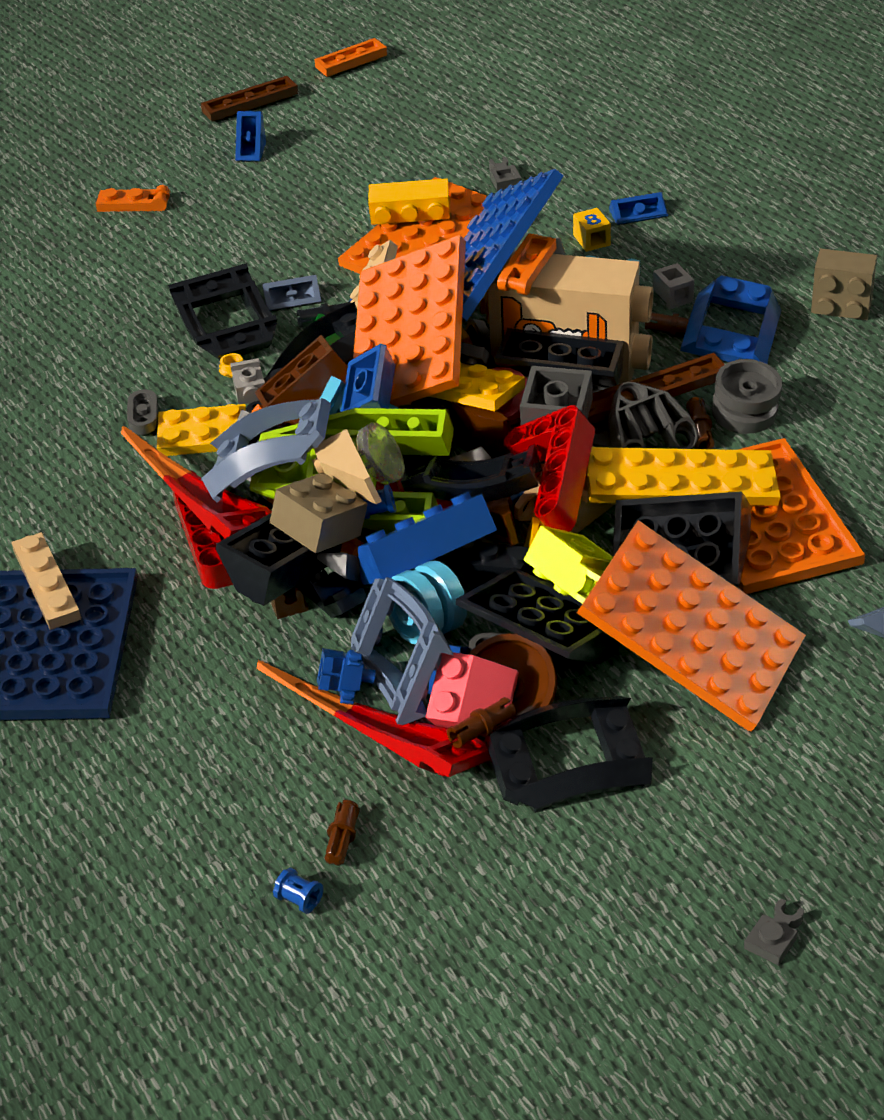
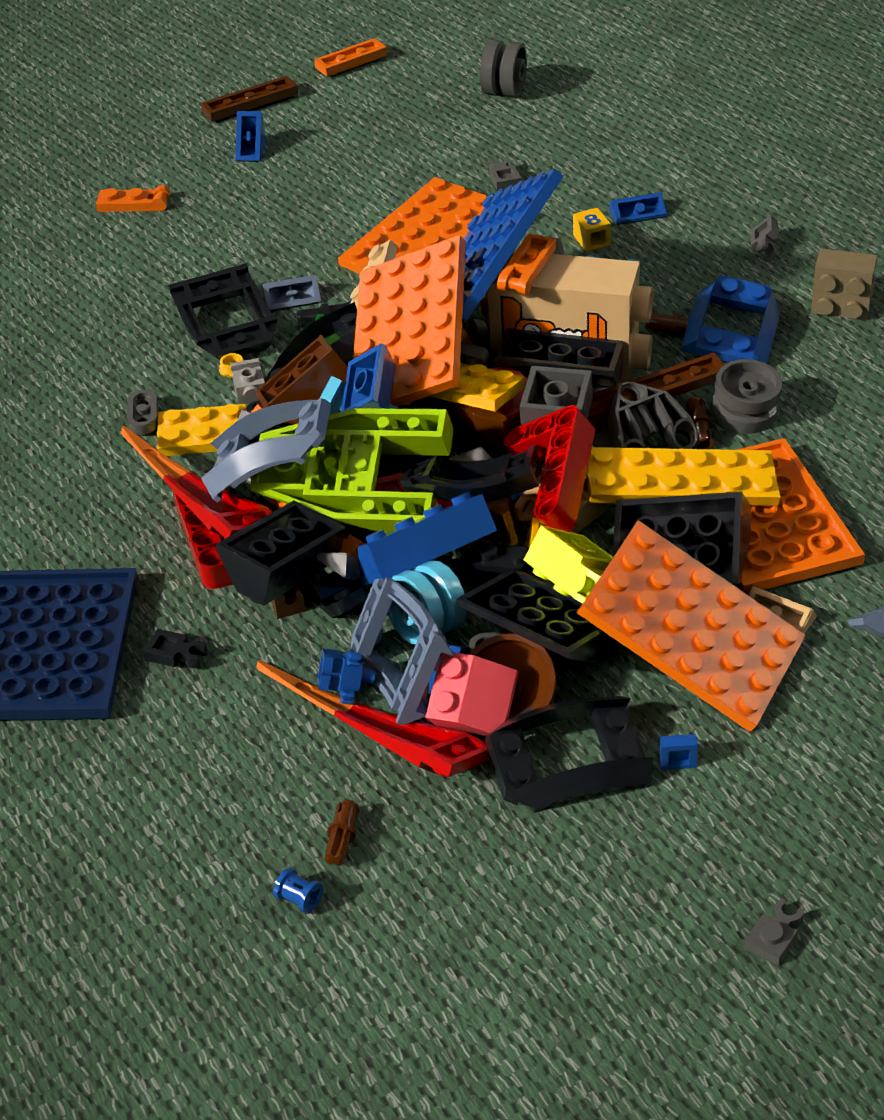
tan plate [11,532,81,630] -> none
dark tan brick [270,473,368,553] -> none
tan slope [312,429,382,504] -> none
clear tile [356,422,405,485] -> none
blue bush [361,484,396,520] -> none
yellow brick [368,178,450,225] -> none
reddish brown pin [447,697,516,748] -> none
light grey brick [653,263,694,310] -> none
none -> black plate [143,629,208,668]
none -> dark grey wheel [480,39,527,97]
none -> blue plate [659,734,698,770]
none -> tan slope [748,586,817,634]
none -> dark grey plate [750,215,779,262]

